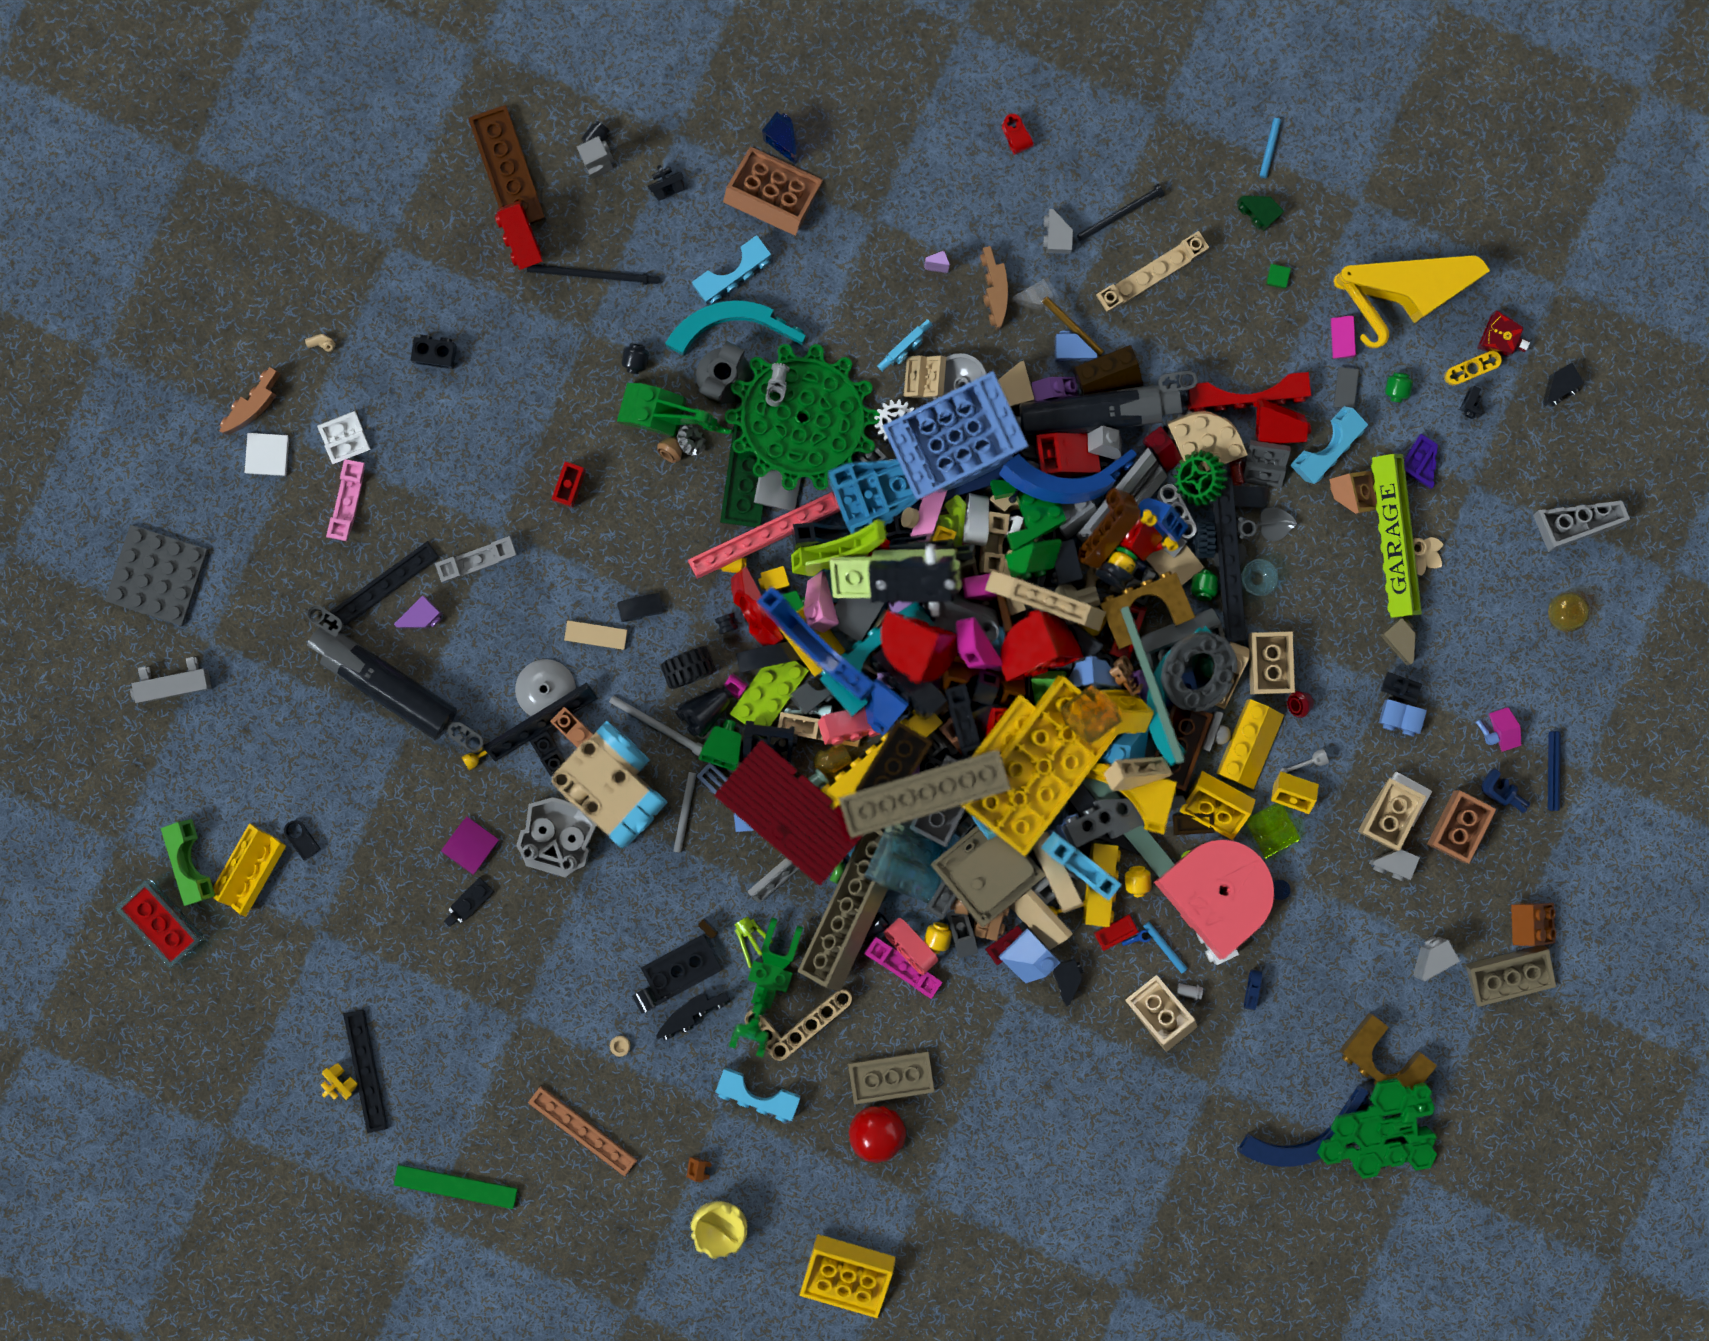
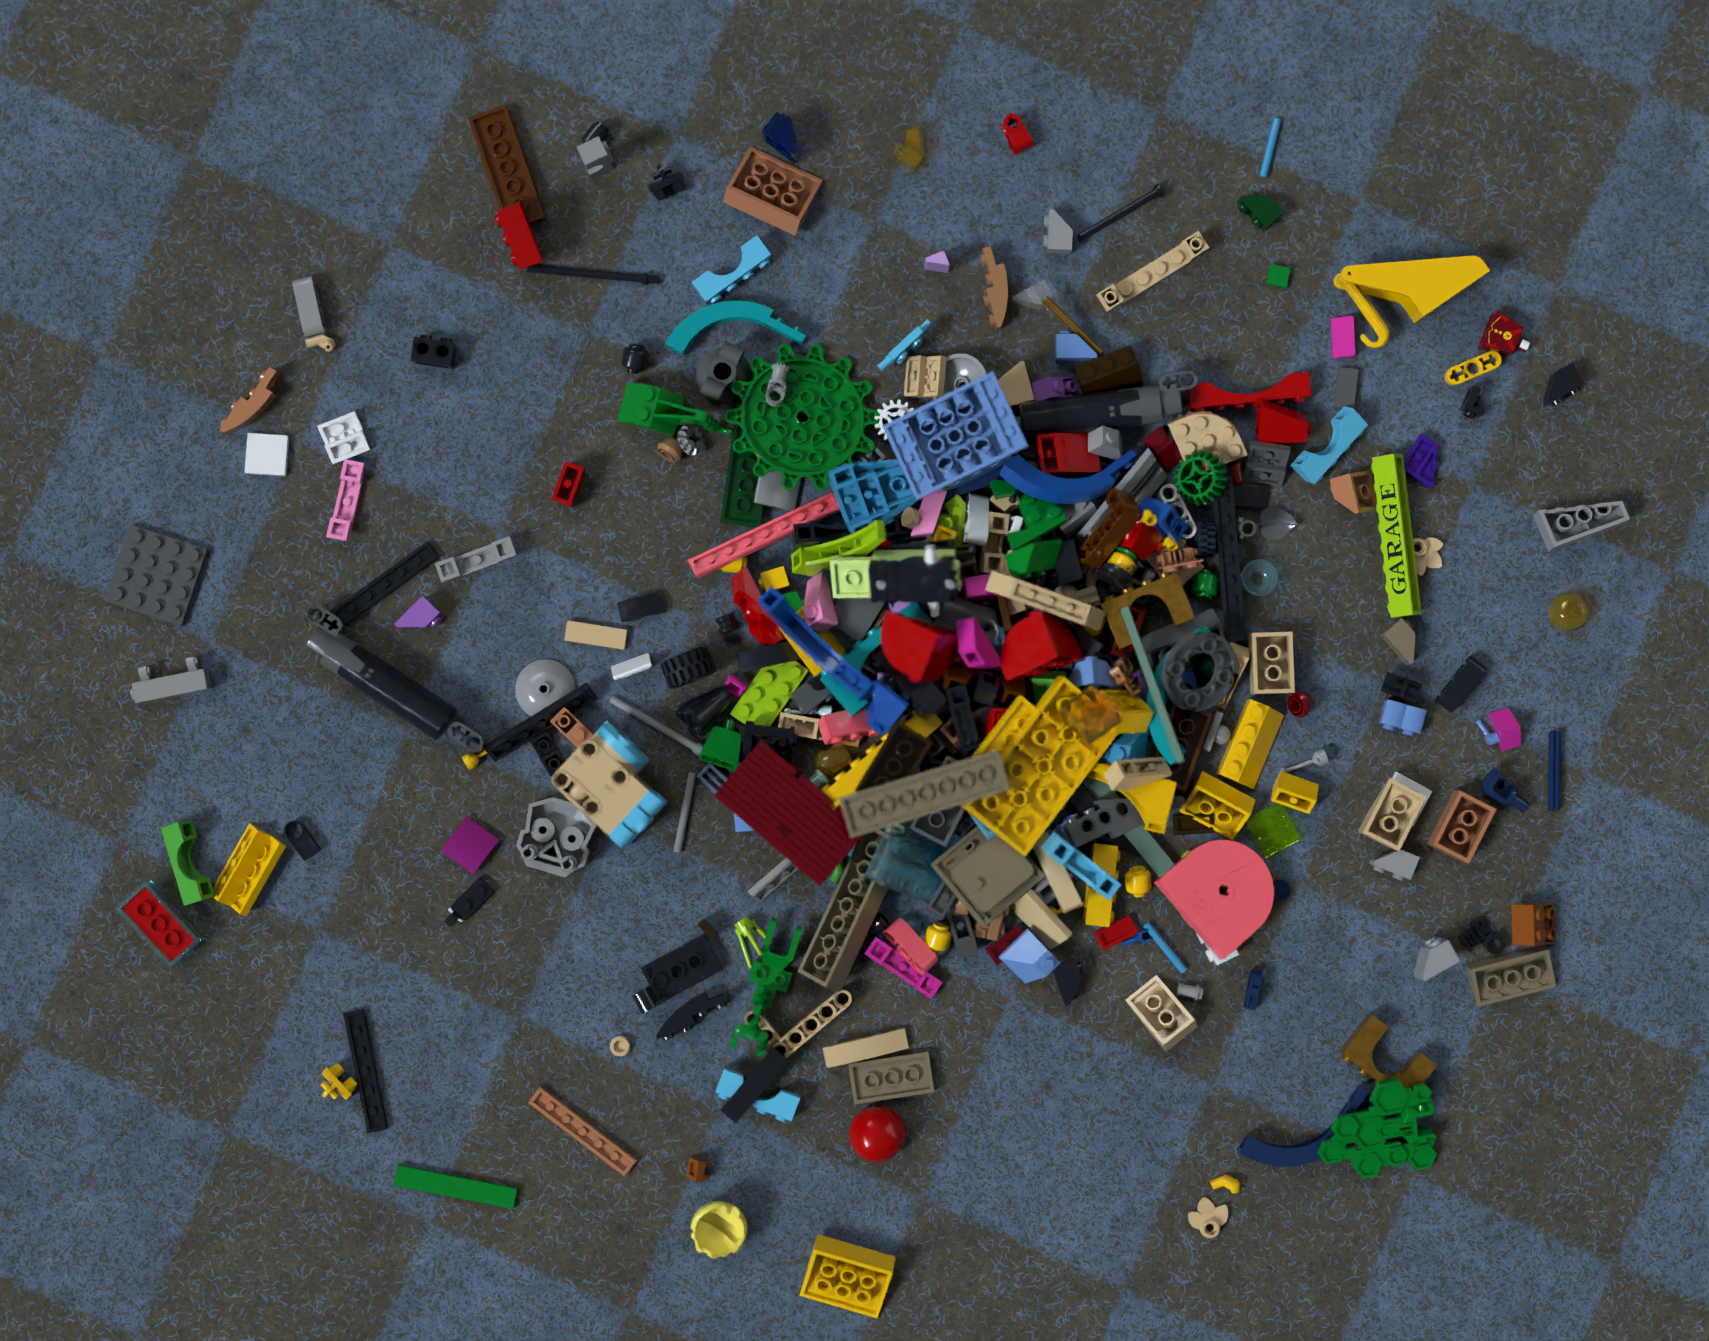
green head [1385,372,1413,403] -> none
none -> light grey beam [292,276,326,337]
none -> white slope [611,653,653,680]
none -> black tile [720,1047,789,1123]
none -> tan slope [822,1028,909,1068]
none -> clear yellow slope [893,124,925,174]
none -> nougat hinge [1156,547,1203,572]
none -> tan plate [1188,1197,1228,1238]
none -> yellow arm [1210,1175,1240,1194]
none -> black beam [1435,655,1488,713]
none -> black piece [1457,915,1505,955]

